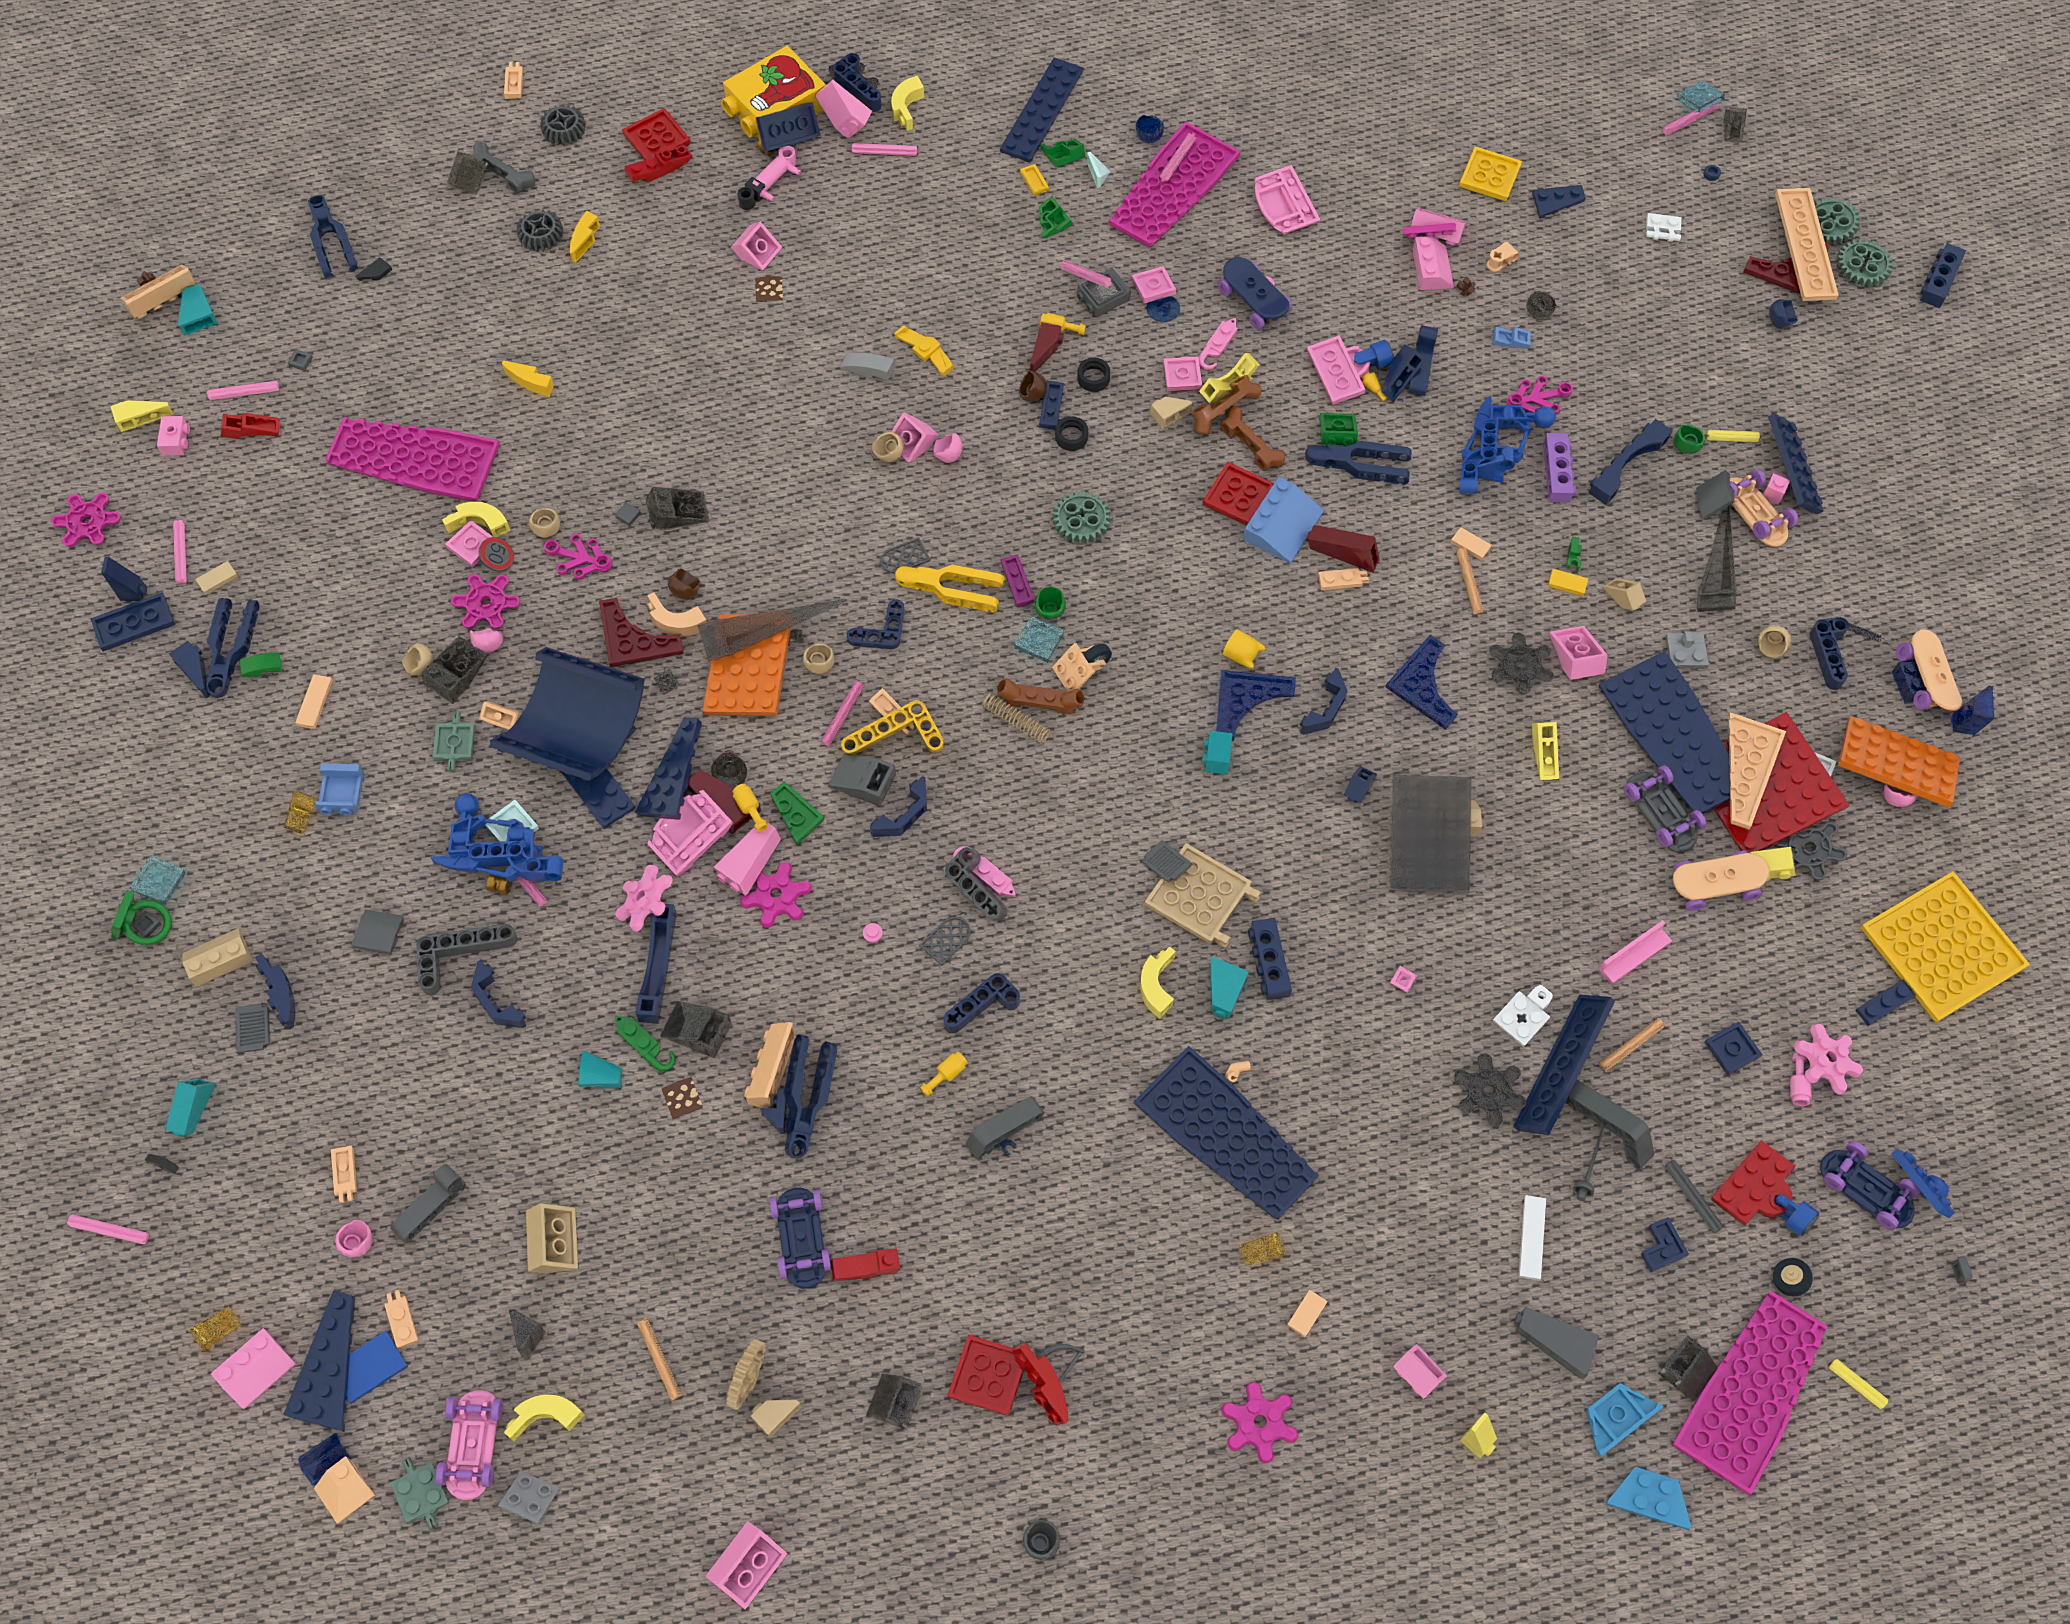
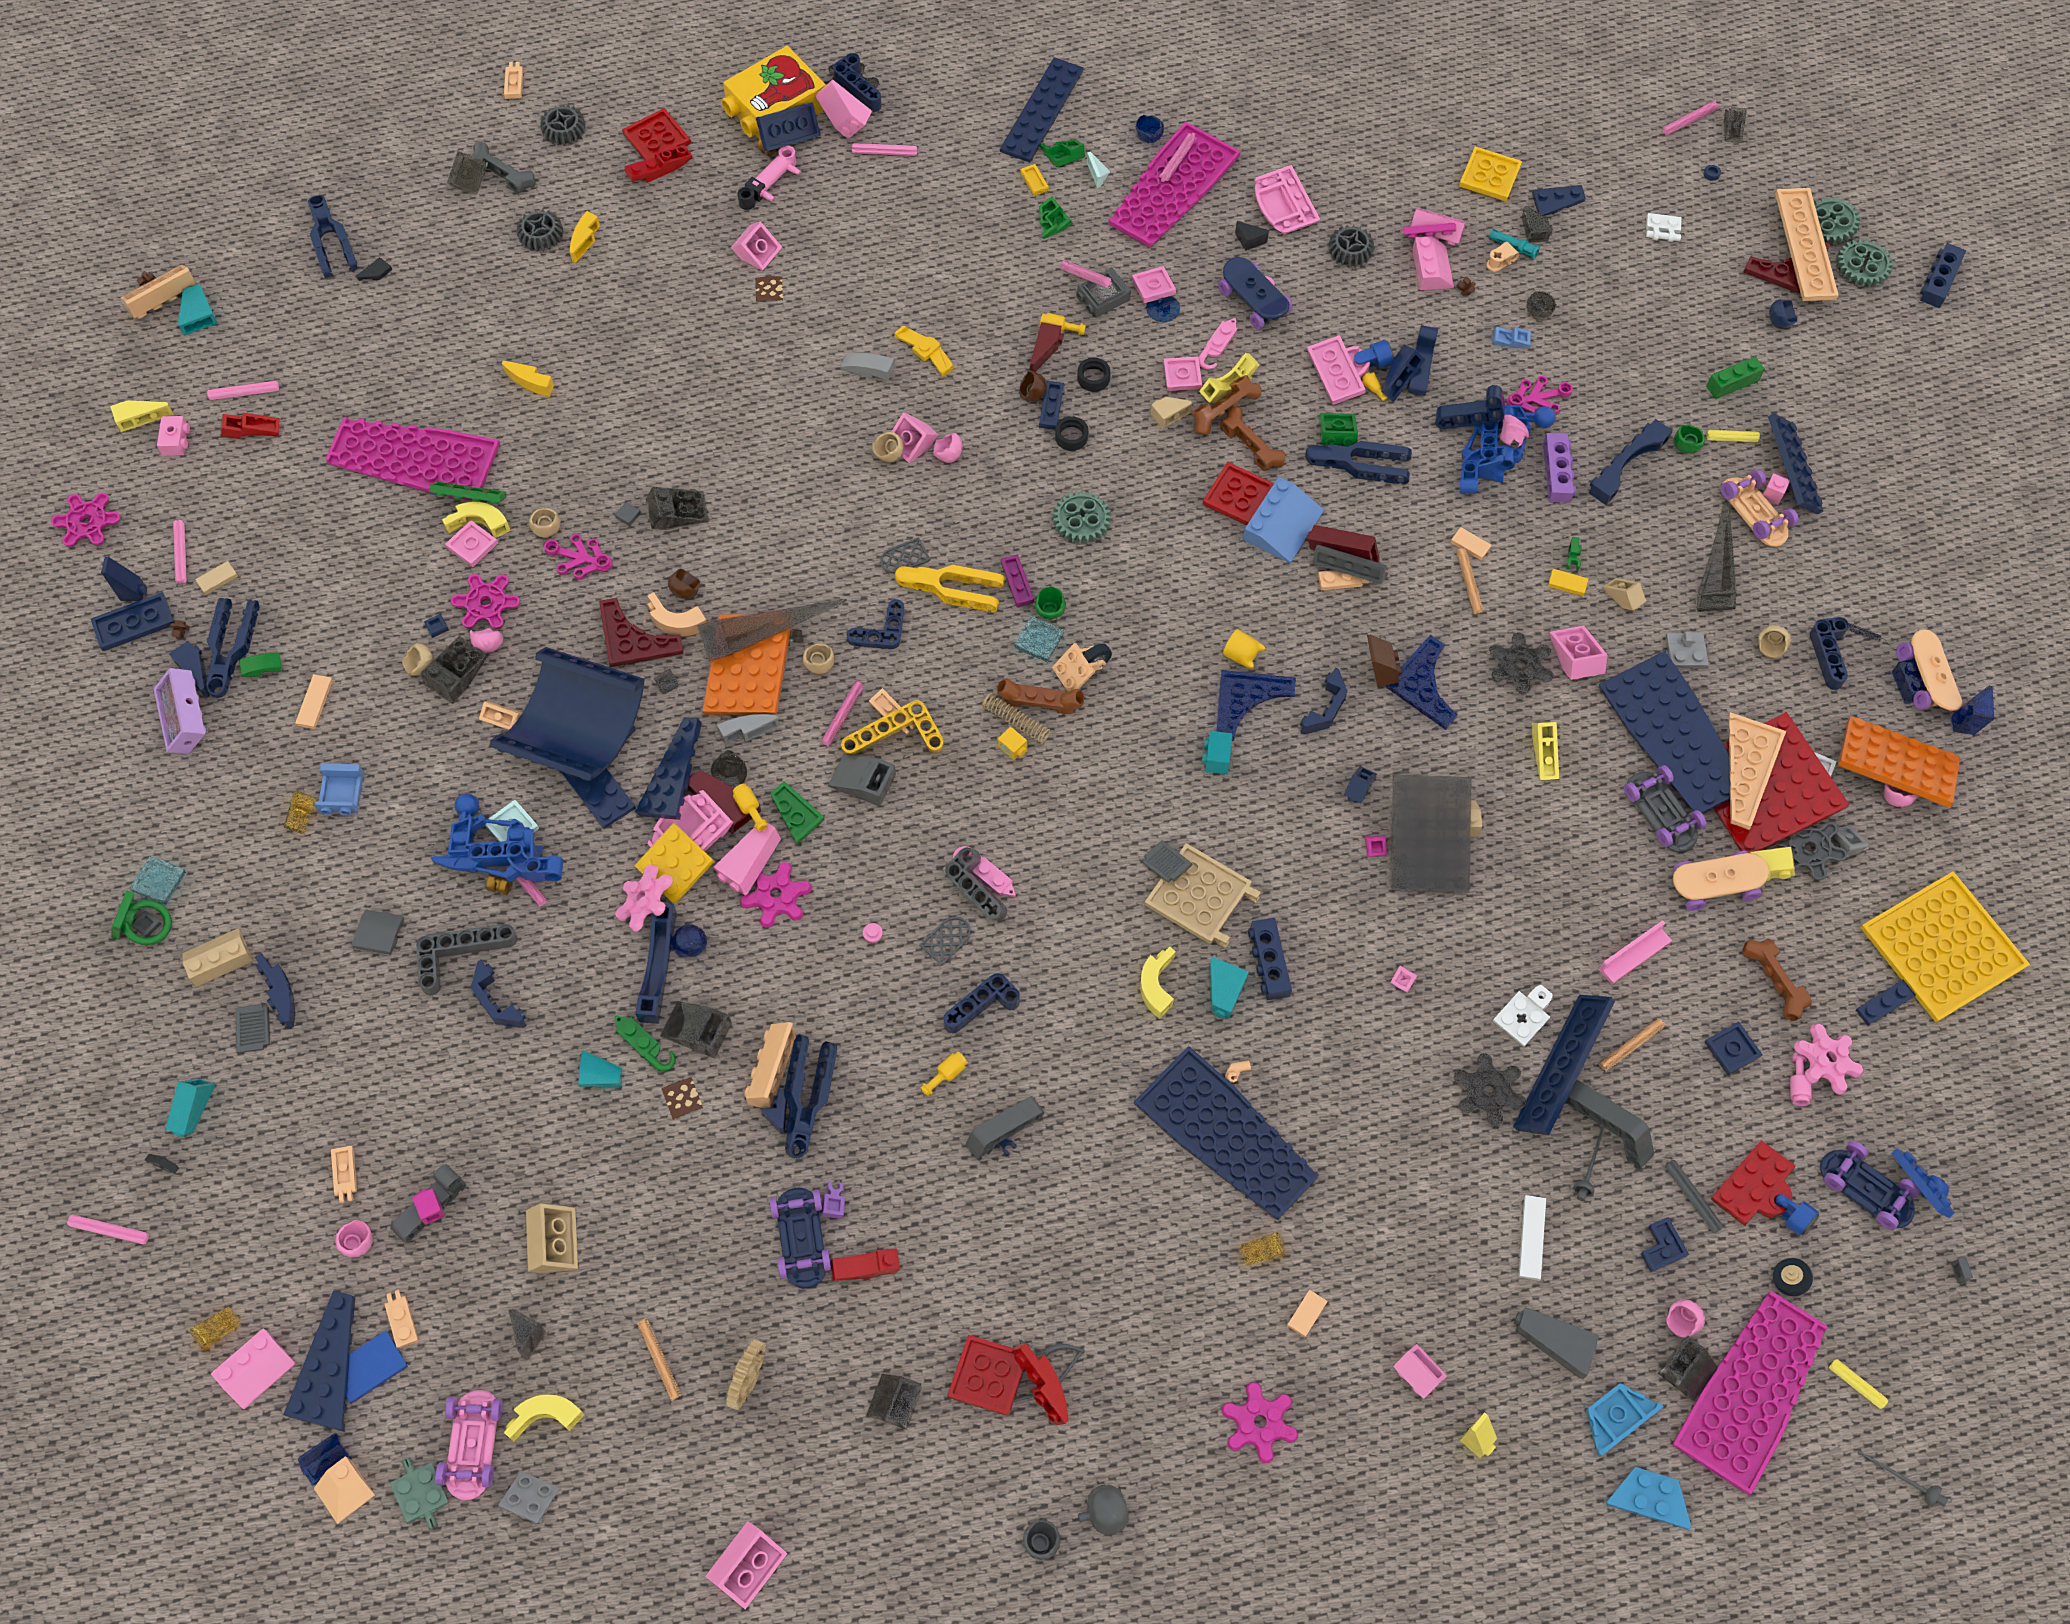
dark grey tile [288,349,313,371] -> none
sand green plate [433,711,476,772] -> none
piece [479,537,514,572] -> none
tan slope [751,1400,801,1438] -> none
dark blue slope [870,776,927,837] -> none
light yellow arch [891,76,924,131] -> none
clear light blue plate [1677,81,1725,112] -> none
dark grey slope [1696,470,1735,520] -> none
none -> lavender brick [154,668,206,754]
none -> reddish brown plate [170,620,190,639]
none -> dark pink brick [412,1189,445,1225]
none -> dark blue tile [424,614,449,638]
none -> green plate [429,481,506,504]
none -> yellow plate [634,823,715,905]
none -> clear blue hair [672,924,707,957]
none -> light grey slope [717,714,779,745]
none -> medium lavender plate [821,1181,845,1219]
none -> yellow brick [998,727,1027,760]
none -> dark grey piece [1078,1485,1129,1535]
none -> black slope [1235,221,1269,251]
none -> dark grey panel [1312,545,1388,584]
none -> dark grey gear [1328,225,1374,268]
none -> dark pink slope [1365,835,1387,857]
none -> reddish brown slope [1367,634,1402,687]
none -> dark blue beam [1435,385,1505,429]
none -> teal pin [1489,229,1541,260]
none -> bright pink hair [1500,415,1529,446]
none -> clear smoke slope [1521,206,1553,243]
none -> bright pink hair [1666,1299,1705,1338]
none -> green brick [1706,356,1765,399]
none -> dark orange plate [1742,939,1812,1021]
none -> light grey slope [1832,825,1868,856]
none -> dark grey sword [1858,1450,1948,1507]

